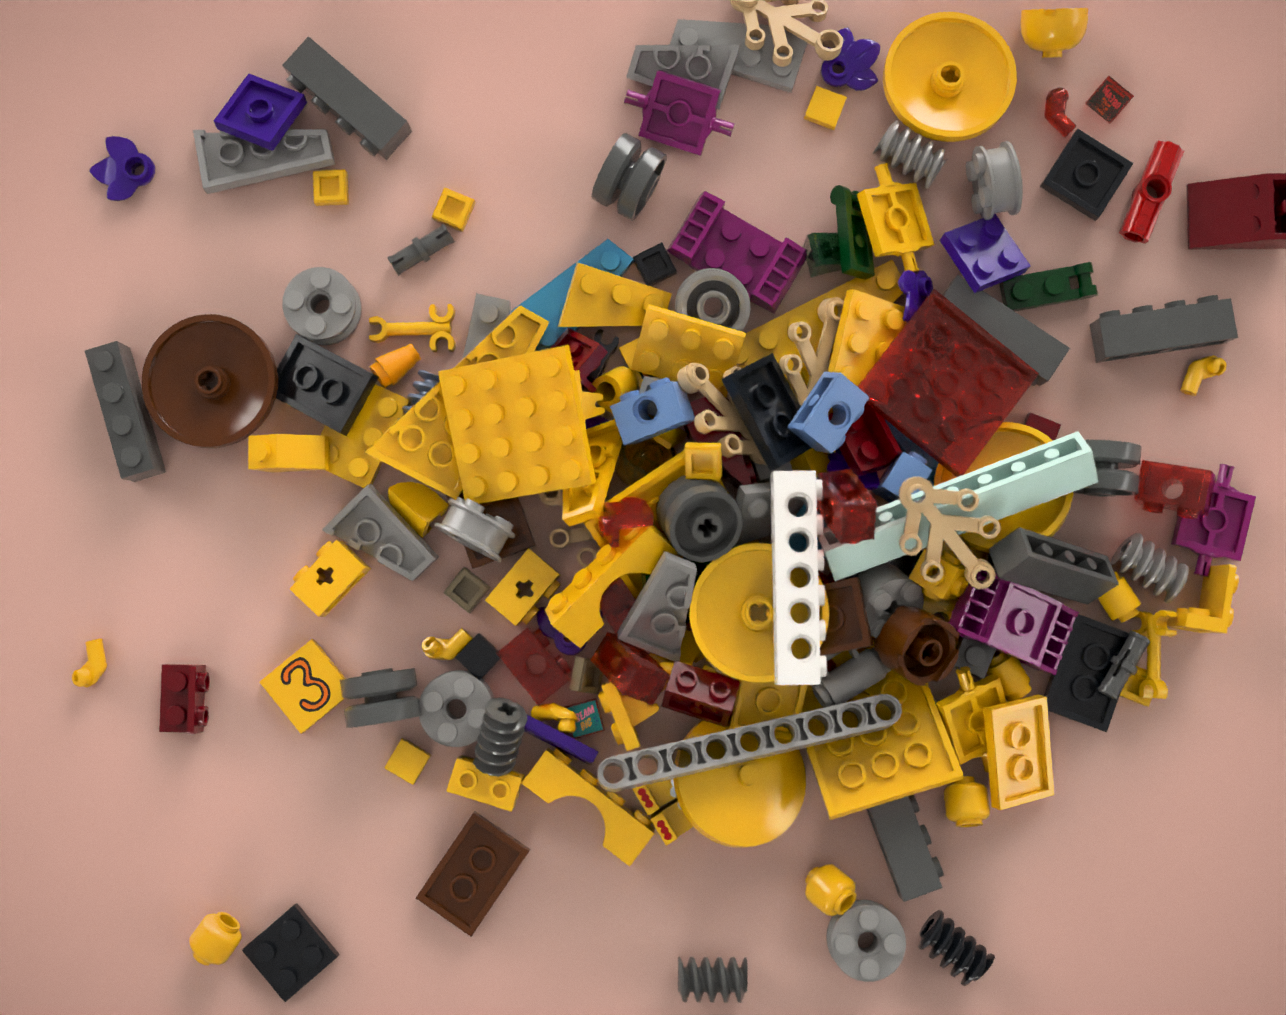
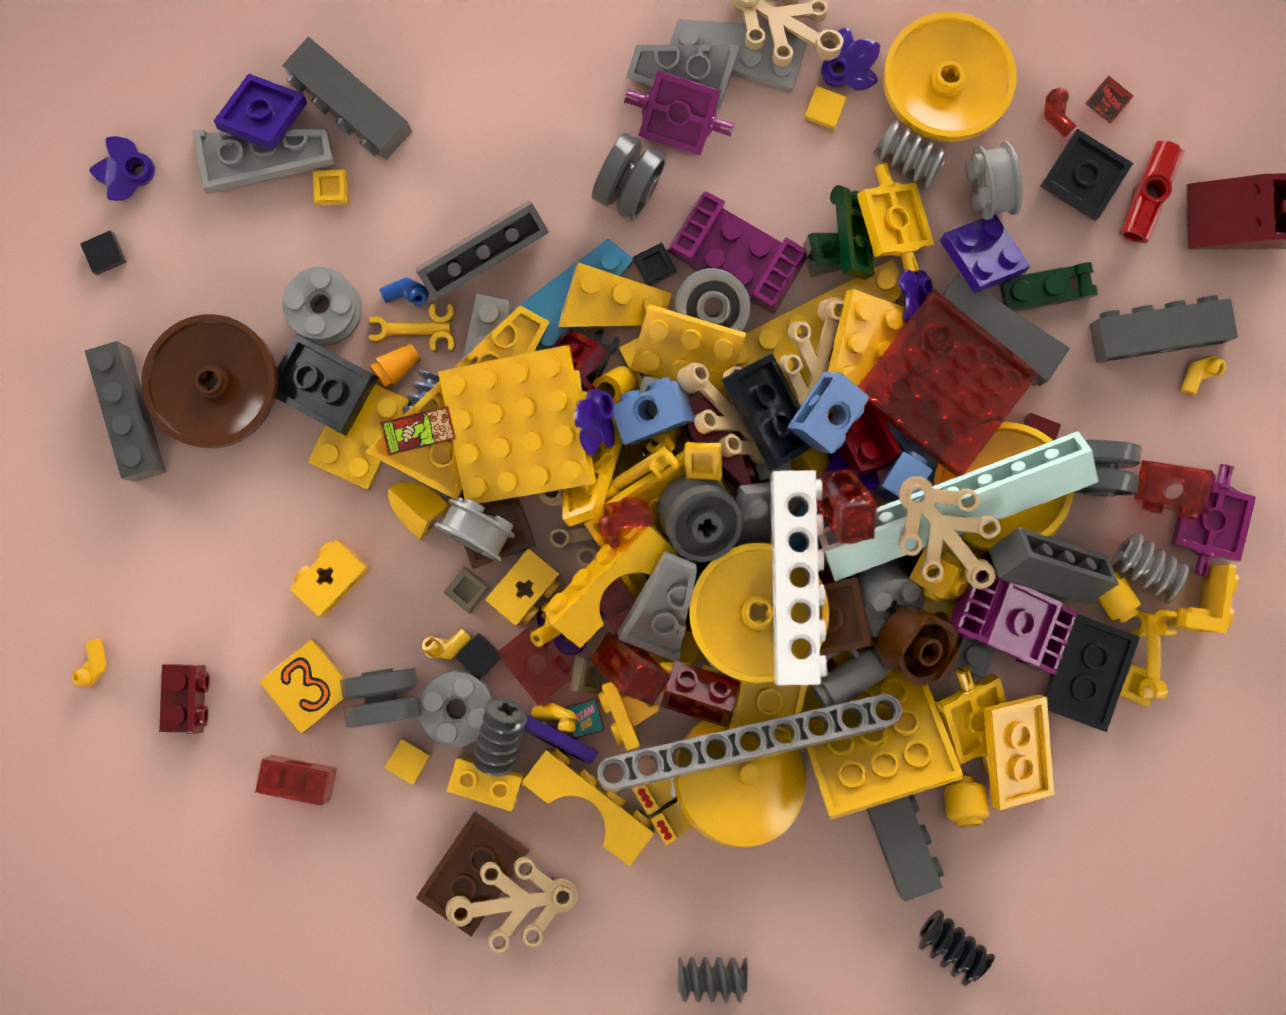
yellow head [189,912,242,965] -> none
black plate [242,903,340,1002] -> none
yellow slope [248,434,329,473] -> none
light grey wing [322,484,439,581] -> none
dark grey pin [387,224,454,276] -> none
yellow tile [432,187,476,232] -> none
yellow head [805,864,856,916] -> none
light grey wheel [826,899,906,982] -> none
yellow brick [987,651,1032,702] -> none
yellow cylinder [1021,8,1088,58] -> none
dark grey pin [1097,631,1151,700] -> none
none -> black tile [80,230,127,275]
none -> clear red brick [255,755,337,806]
none -> blue arm [379,278,429,306]
none -> tile [379,406,456,456]
none -> dark grey brick [416,201,549,301]
none -> tan plant [445,857,578,953]
none -> yellow arm [530,602,561,647]
none -> dark purple plate [574,389,614,456]
none -> yellow bar [604,432,679,503]

